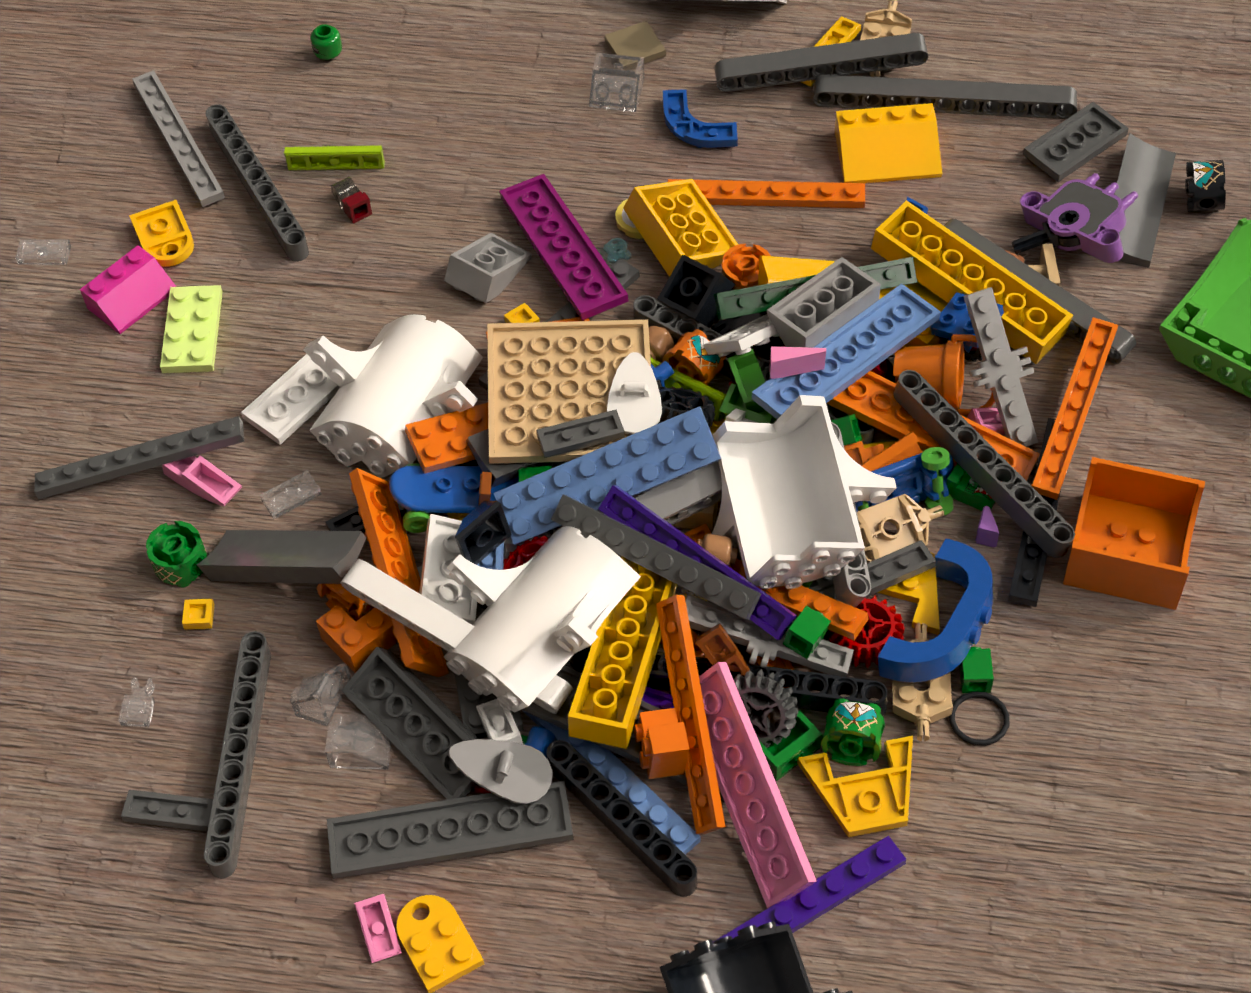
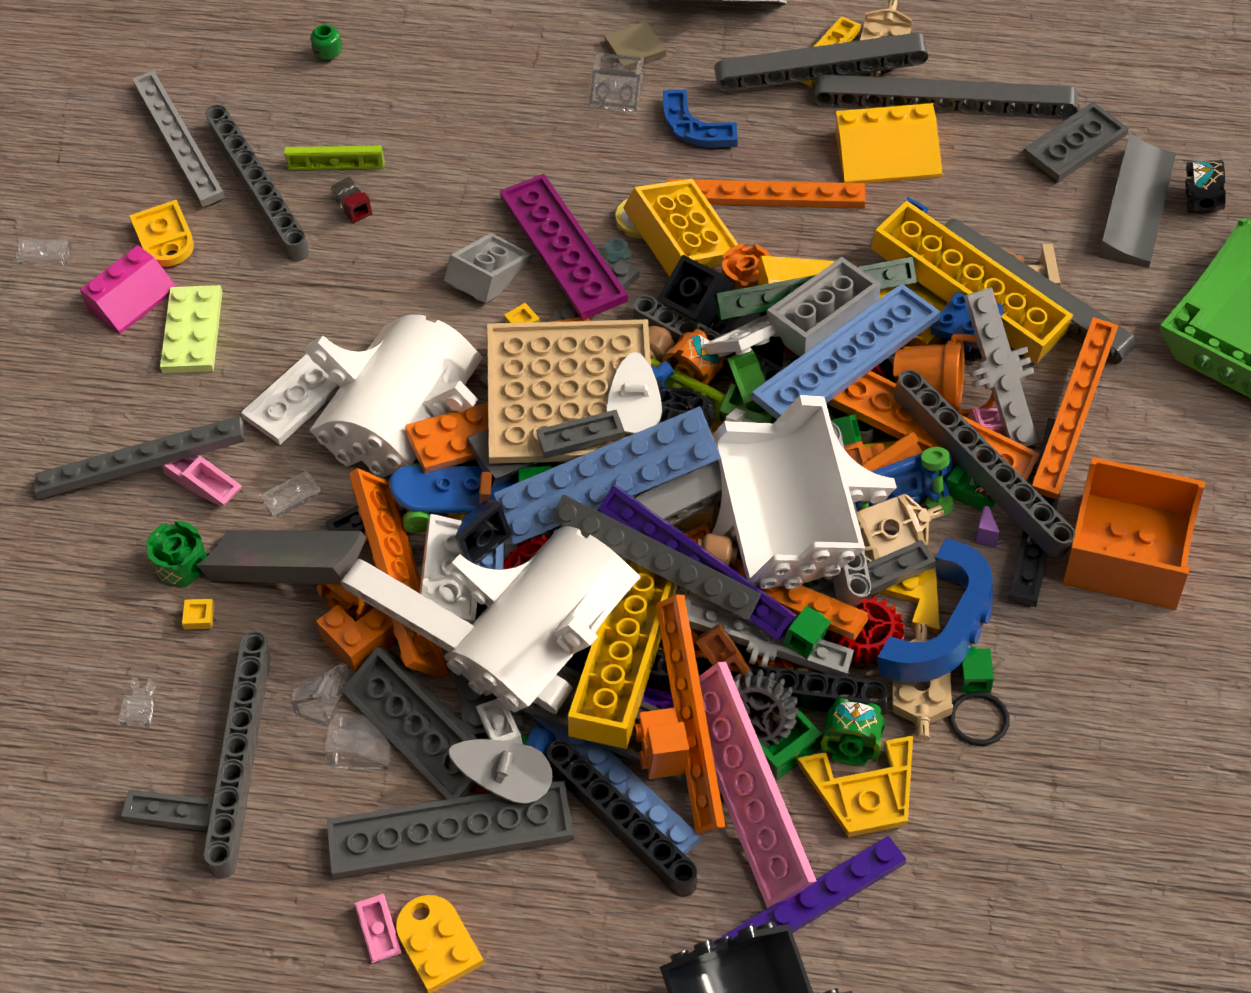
bright pink slope [770,346,826,379] -> none
piece [1012,173,1138,263] -> none

